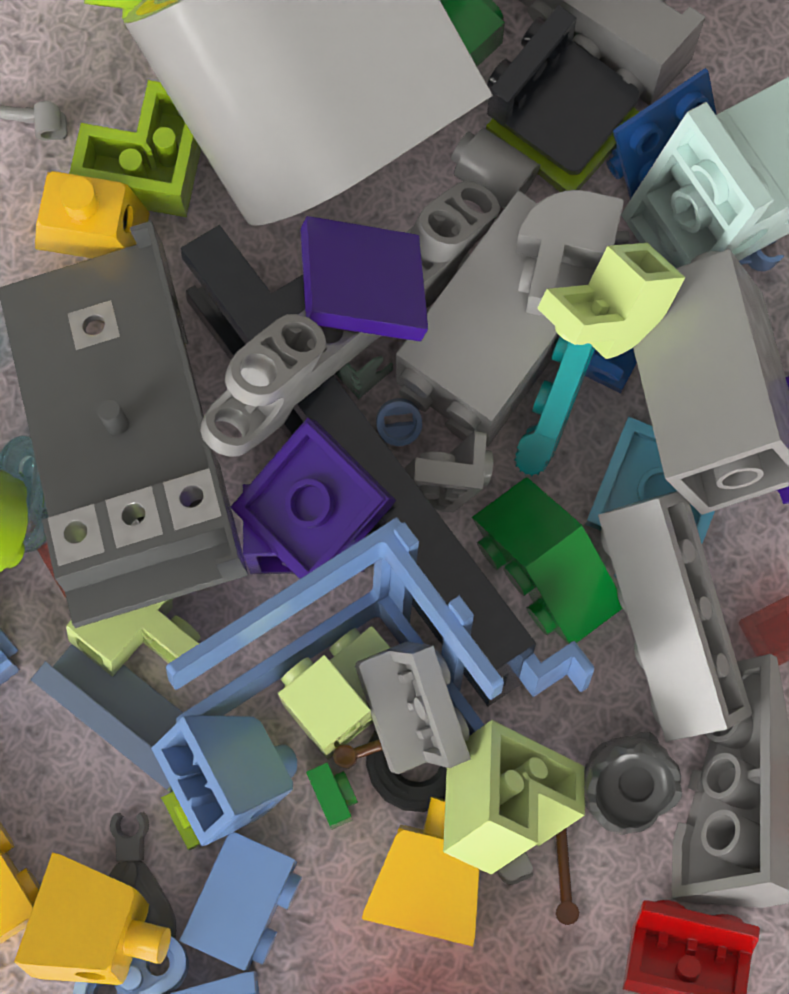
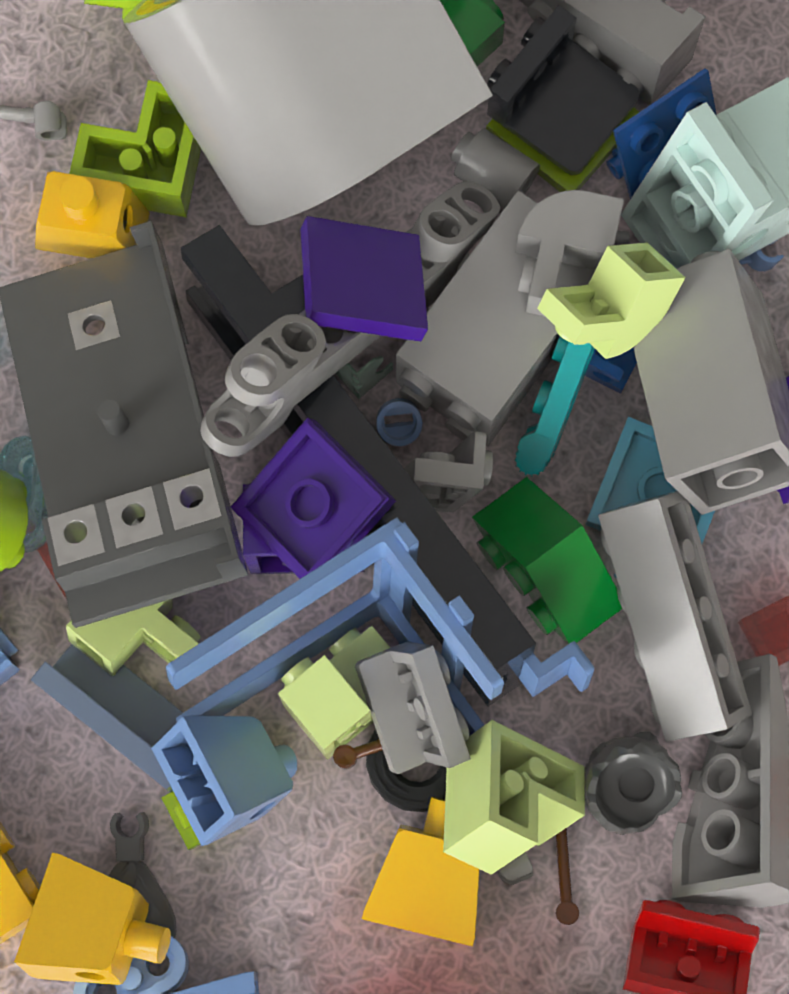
medium blue brick [179,832,302,971] -> none
green plate [306,762,358,830] -> none

